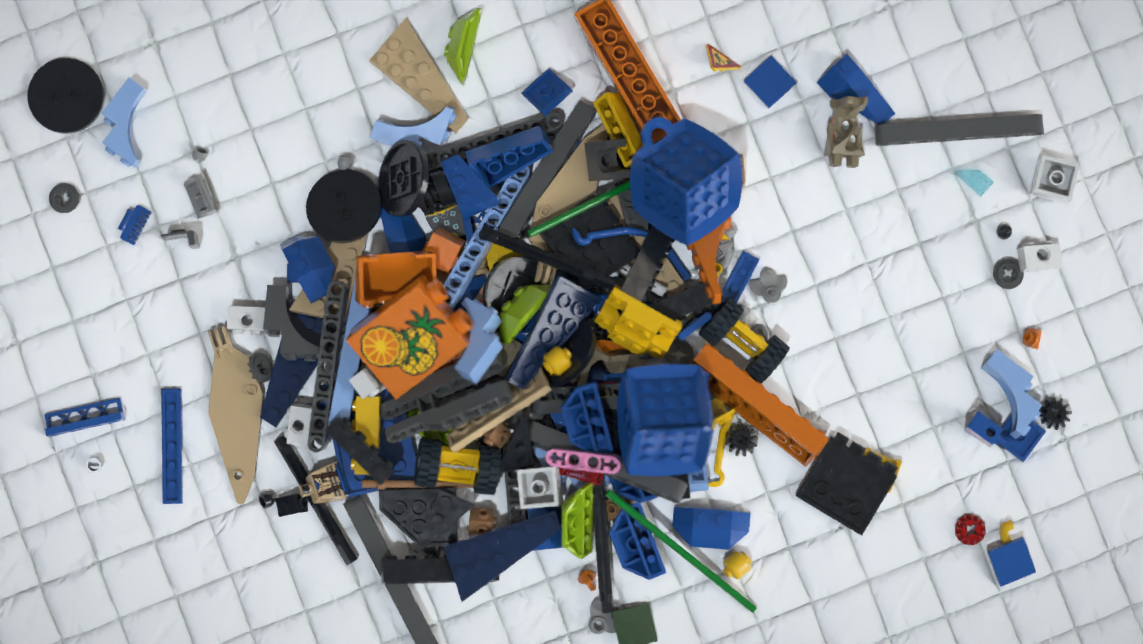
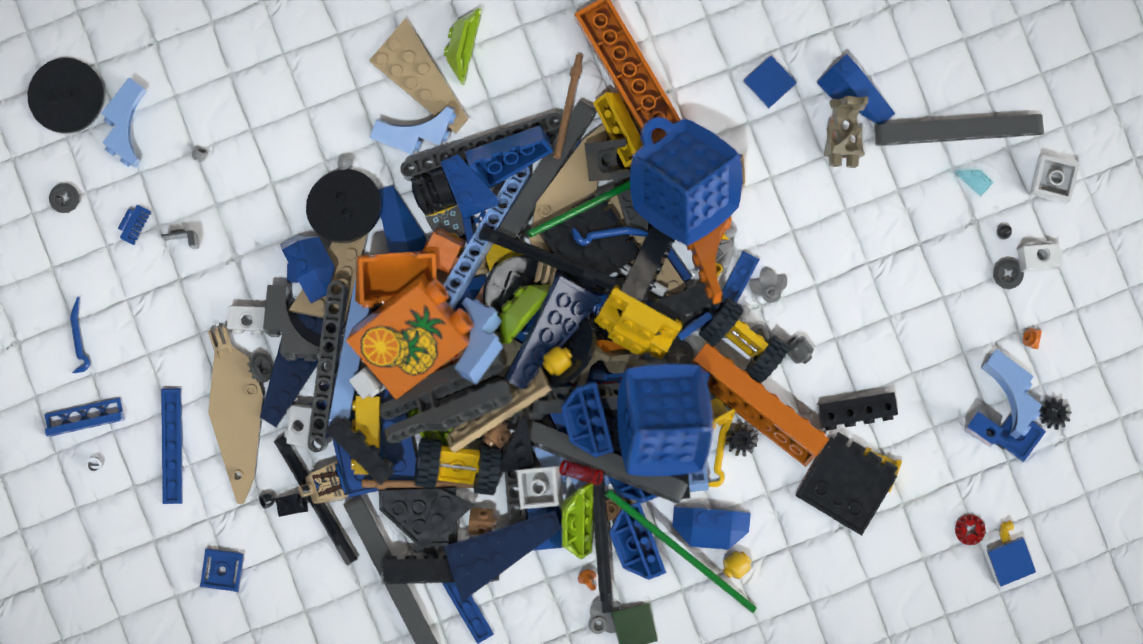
light grey hinge [183,174,218,220] -> none
black plate [378,140,429,217] -> none
blue tile [521,68,573,116] -> none
bright pink beam [546,448,622,474] -> none
piece [705,43,741,72] -> none
none -> blue piece [70,296,90,374]
none -> blue piece [200,549,244,592]
none -> blue tile [442,583,494,644]
none -> medium nougat bar [553,54,583,159]
none -> dark grey head [786,335,814,364]
none -> black brick [817,392,898,431]

